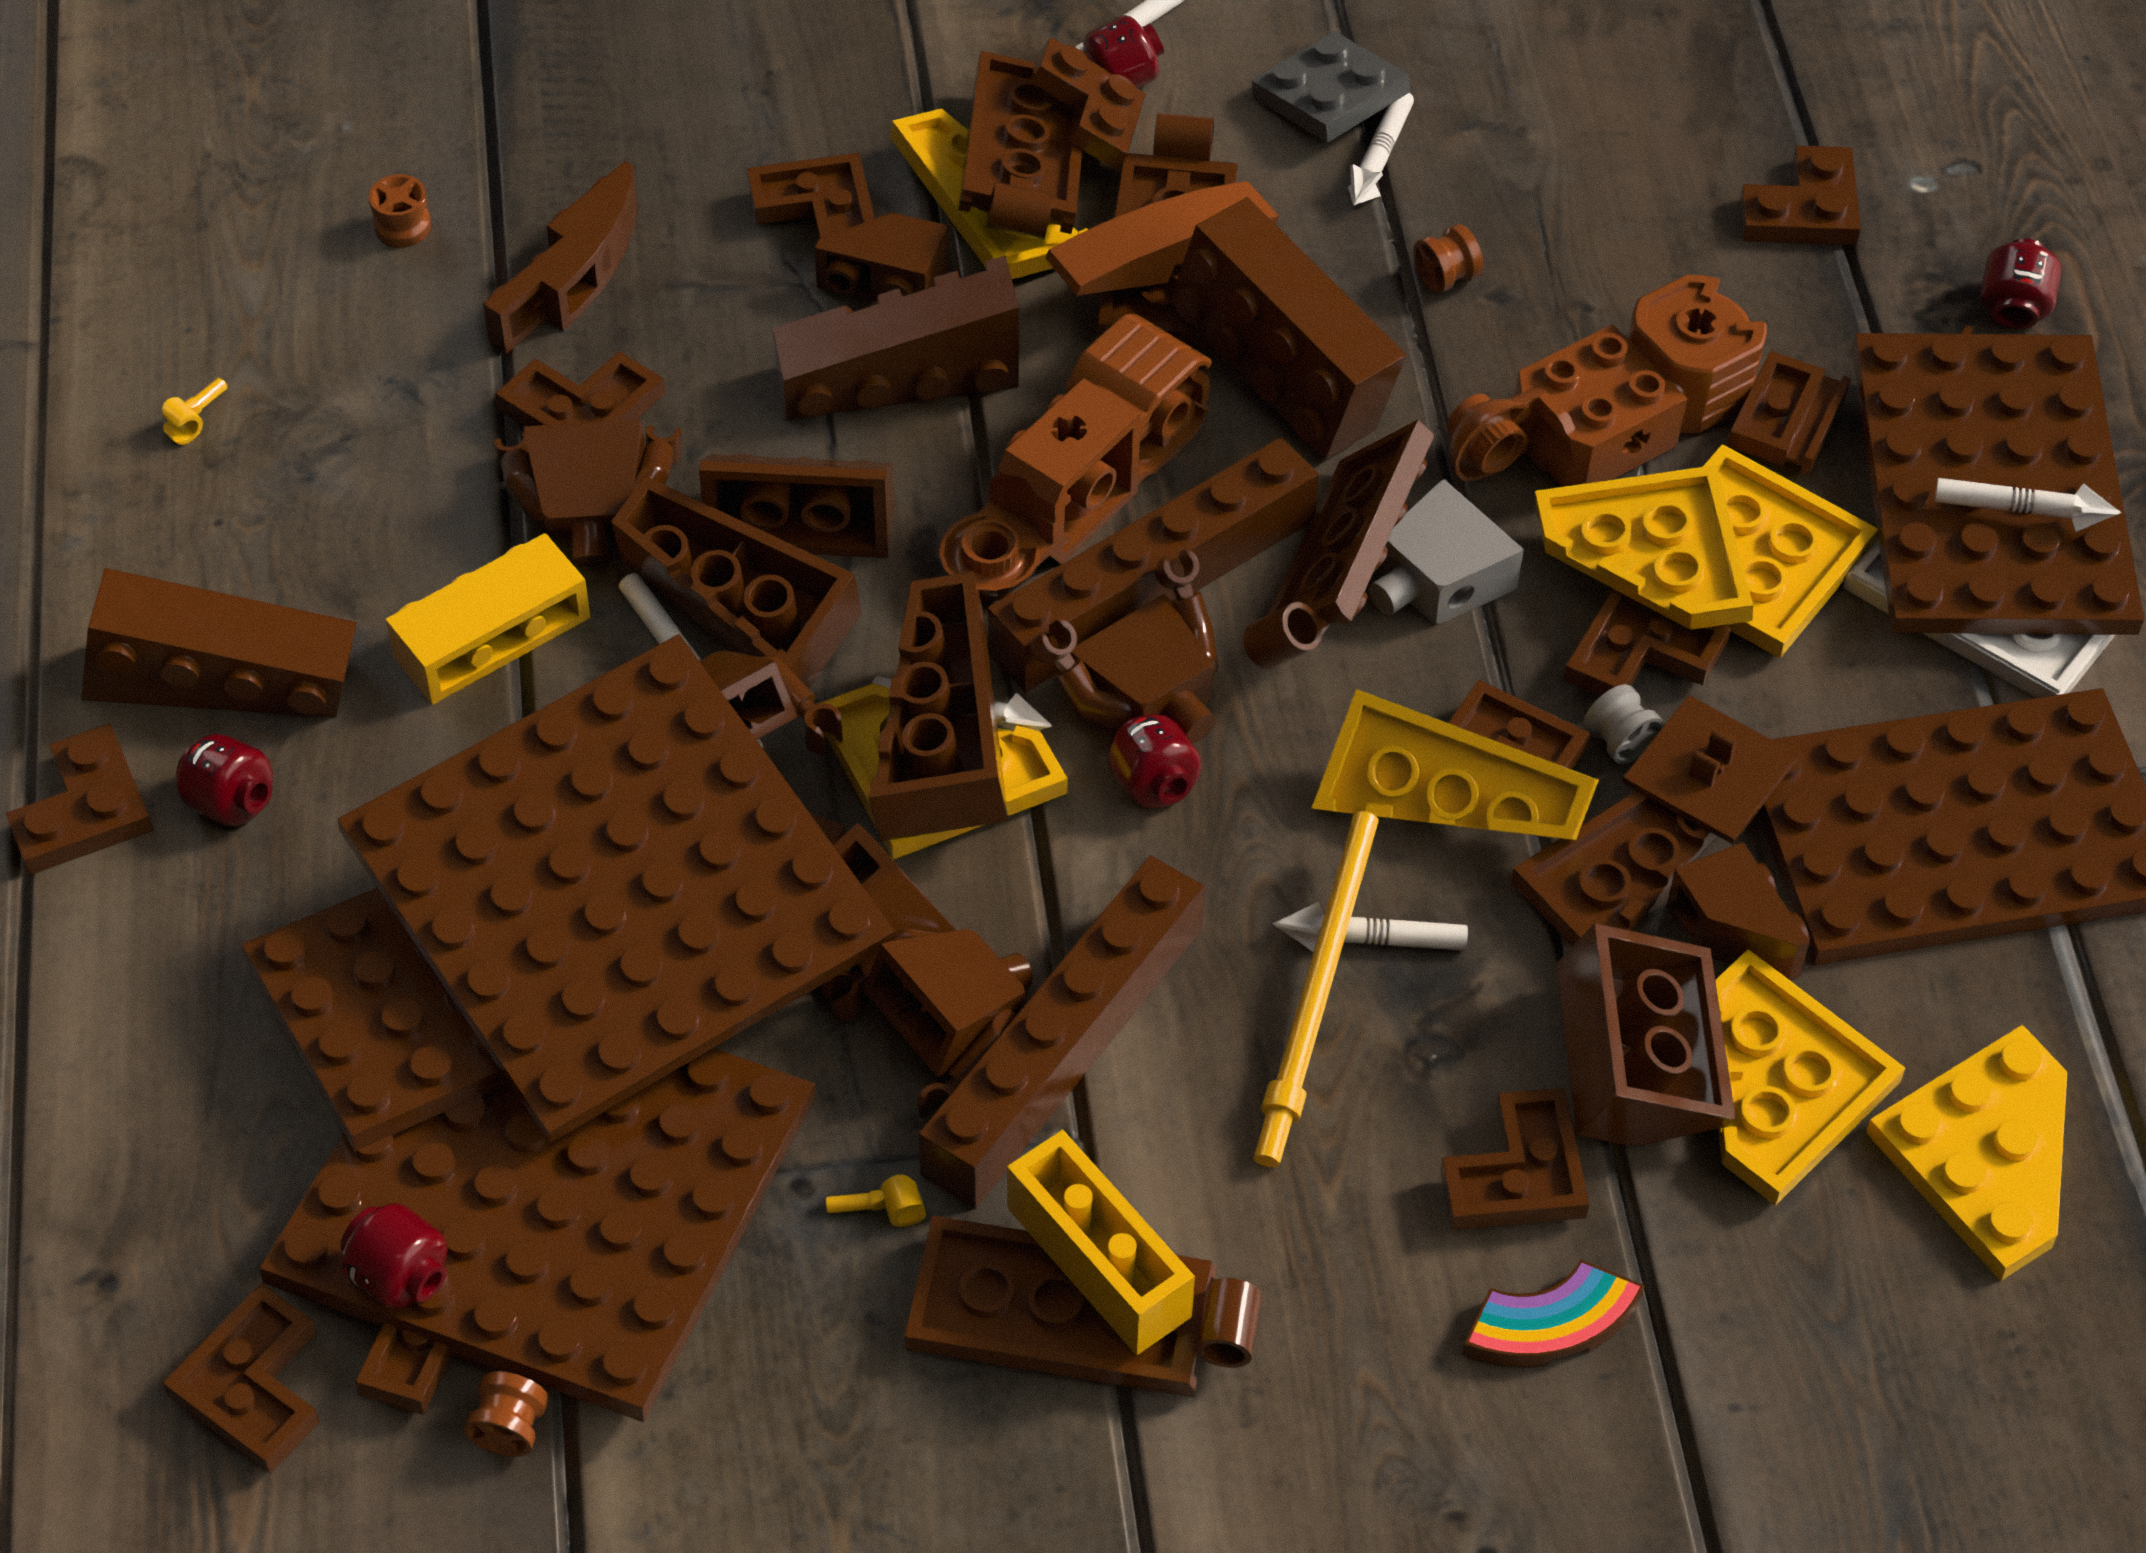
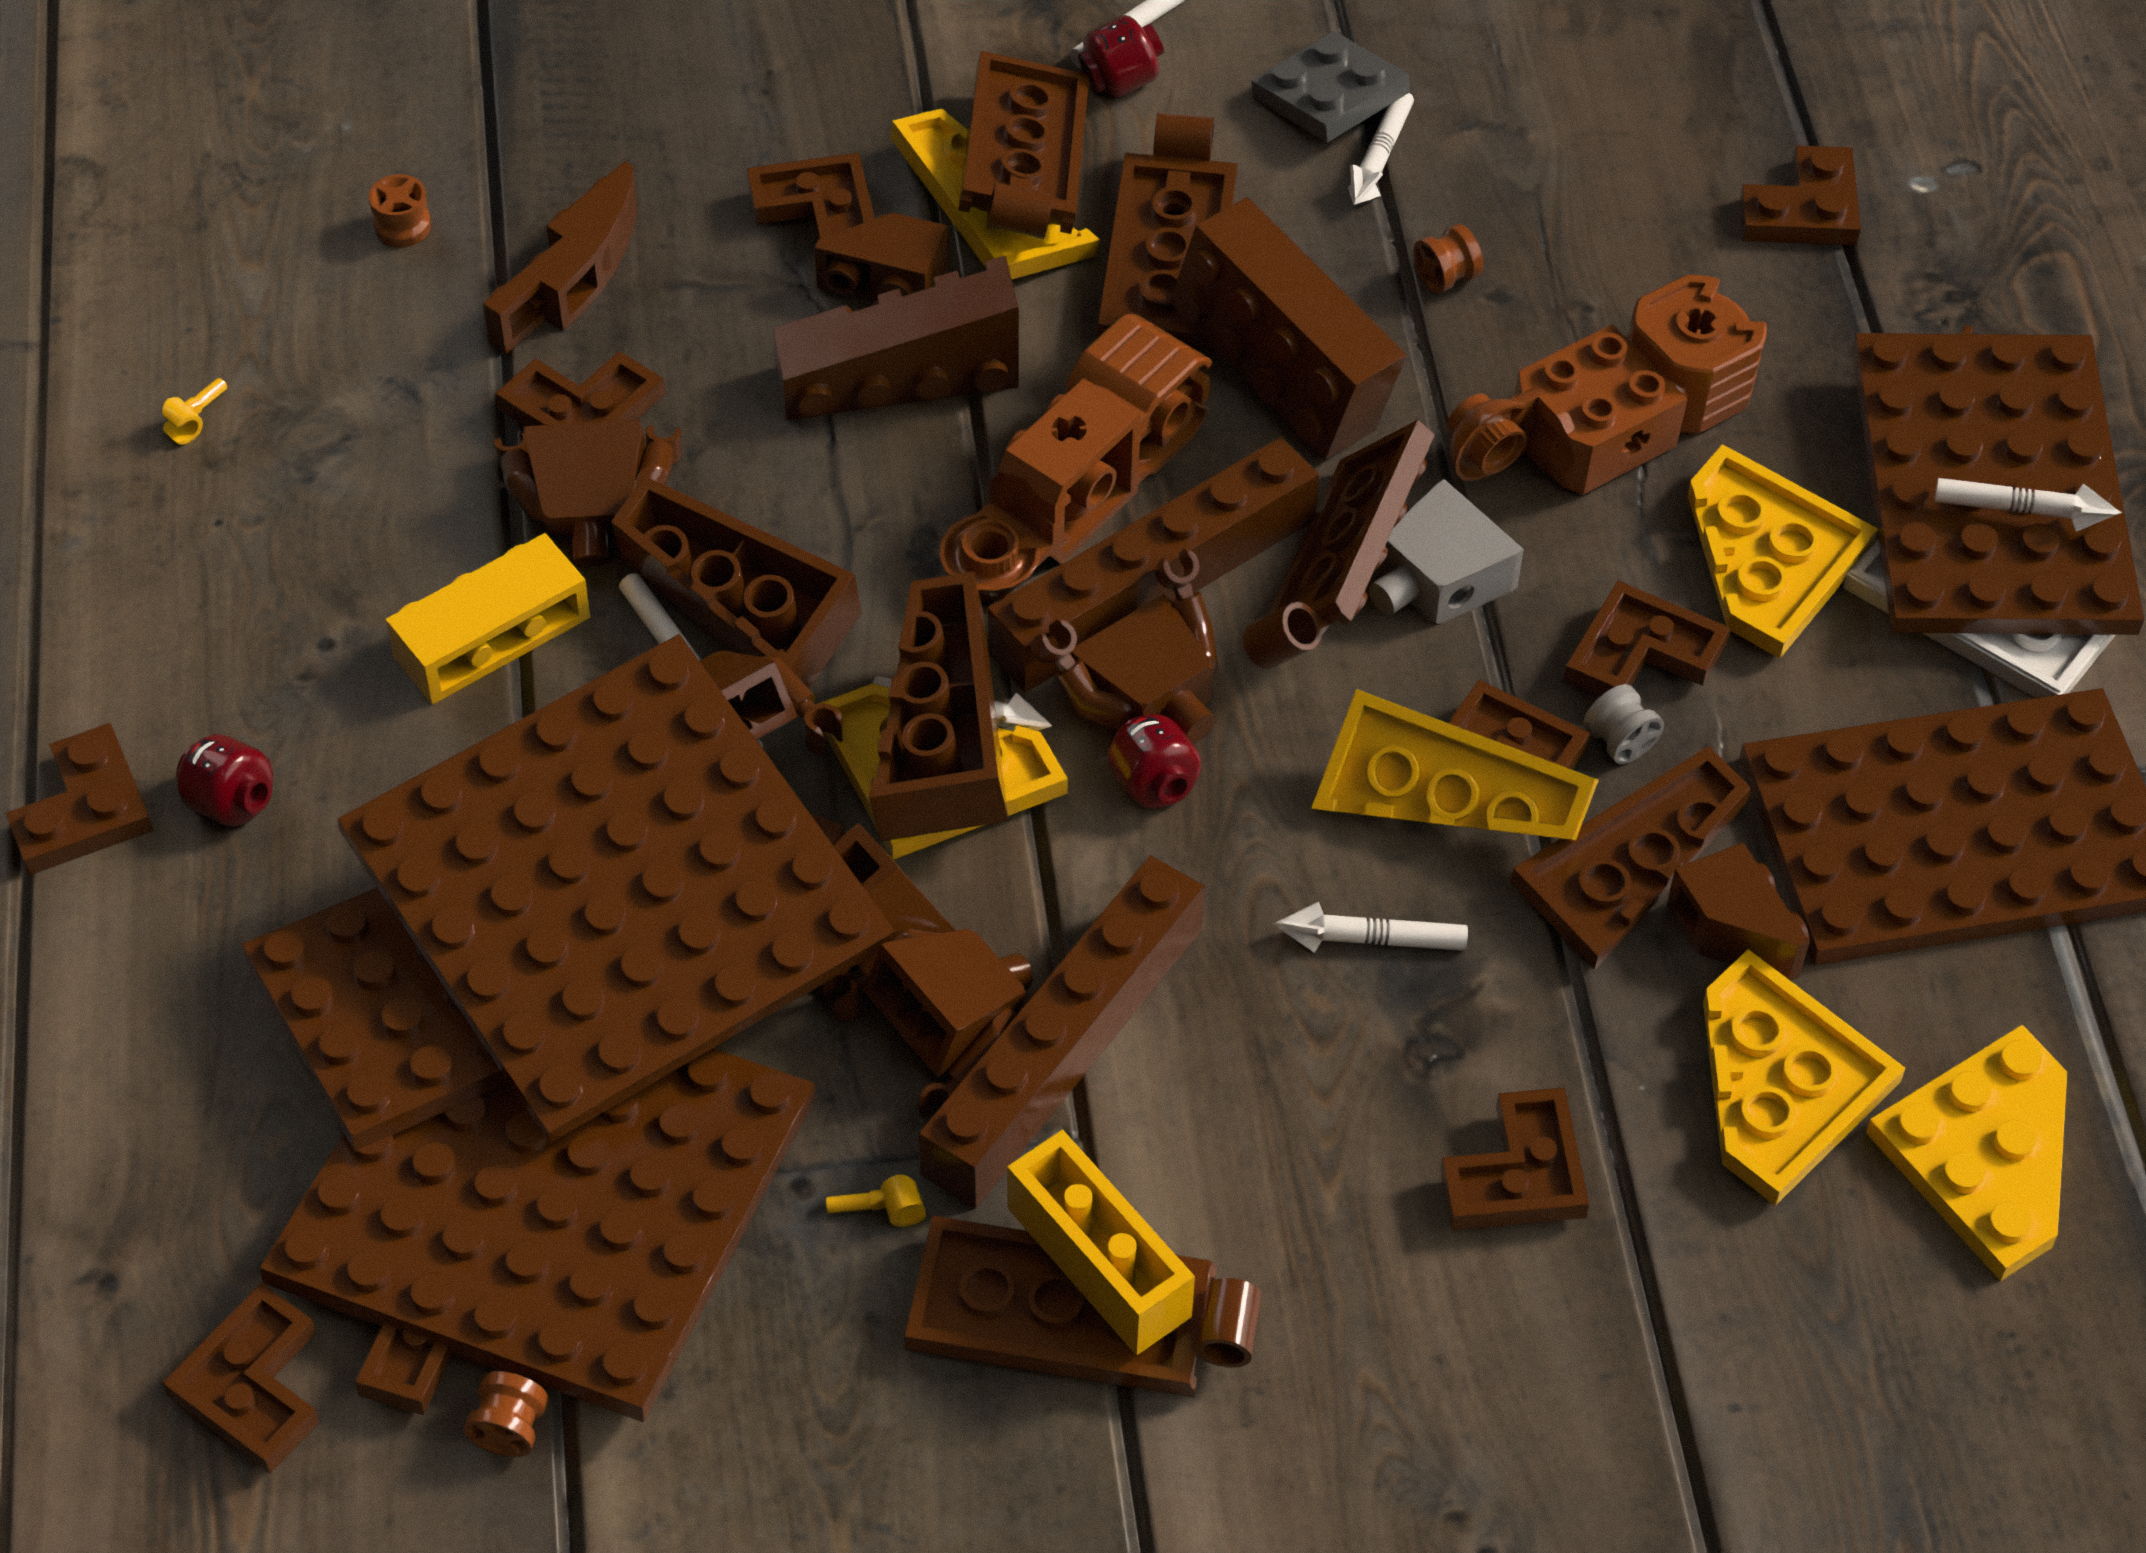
reddish brown wedge [81,568,357,718] -> none
dark red head [341,1203,448,1309] -> none
reddish brown slope [699,454,894,558] -> none
reddish brown plate [1030,37,1146,170] -> none
dark orange slope [1045,181,1279,295] -> none
yellow bar [1253,811,1379,1168] -> none
tile [1462,1259,1645,1367] -> none
yellow plate [1535,465,1753,630] -> none
reddish brown slope [1556,923,1736,1147] -> none
reddish brown piece [1622,695,1799,845] -> none
reddish brown plate [1727,351,1851,475] -> none
dark red head [1980,238,2062,329] -> none

